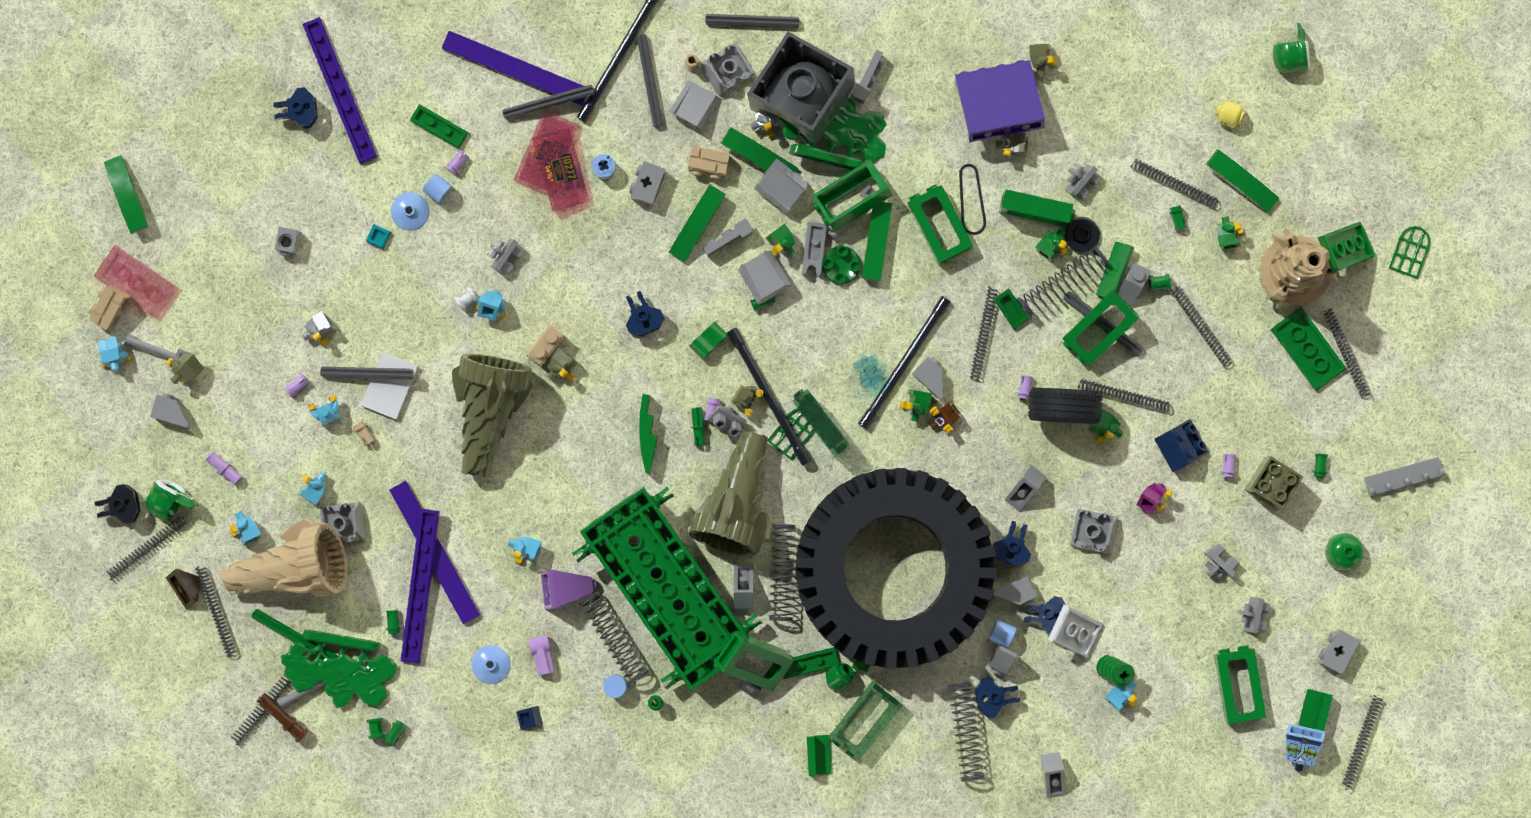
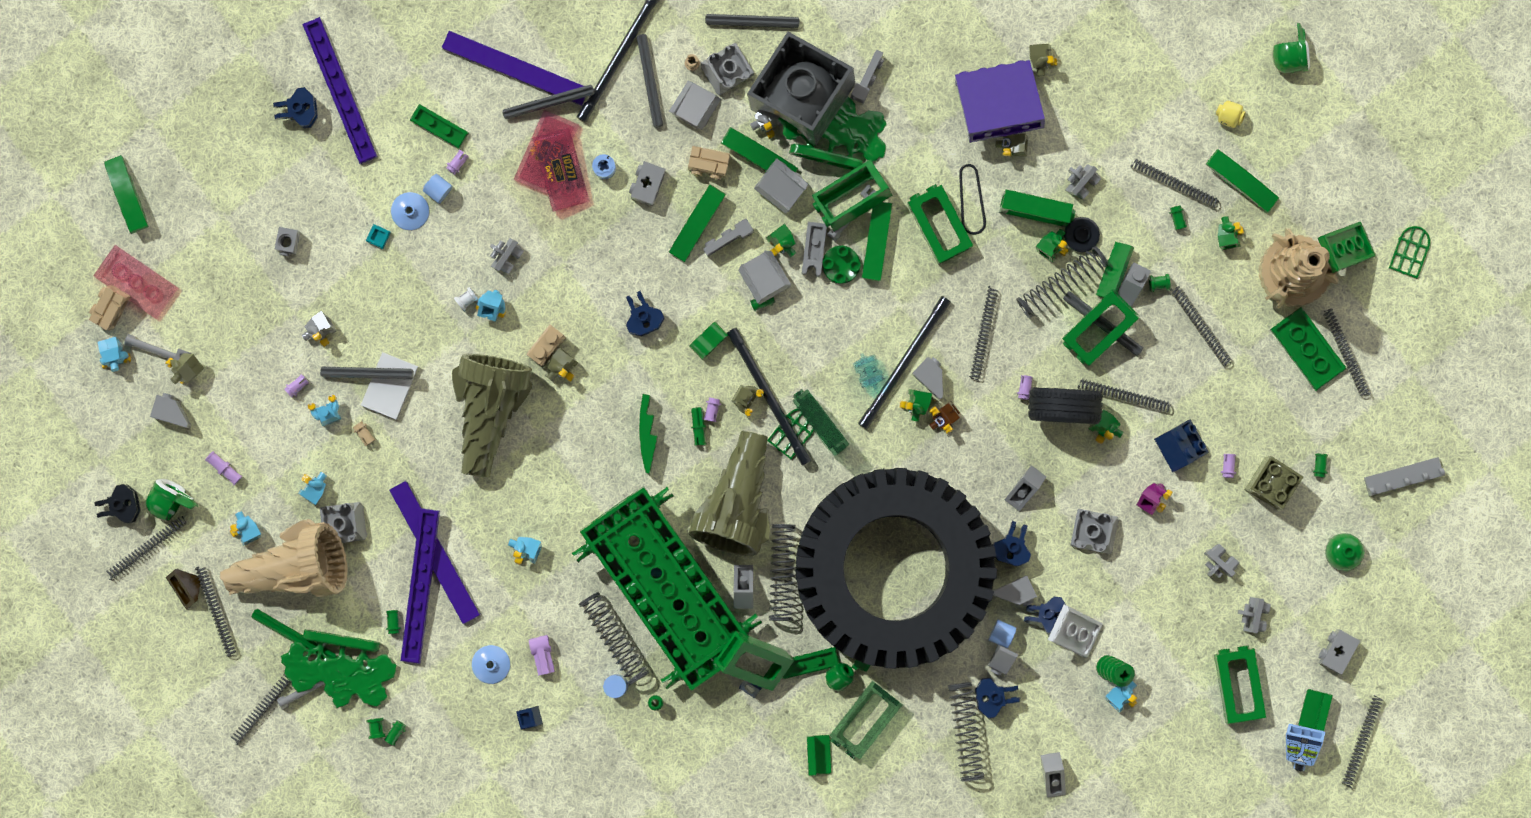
reddish brown pin [256,693,309,743] -> none
medium lavender slope [541,570,596,609] -> none
light grey hips [707,405,747,438] -> none
green tile [993,288,1029,330] -> none

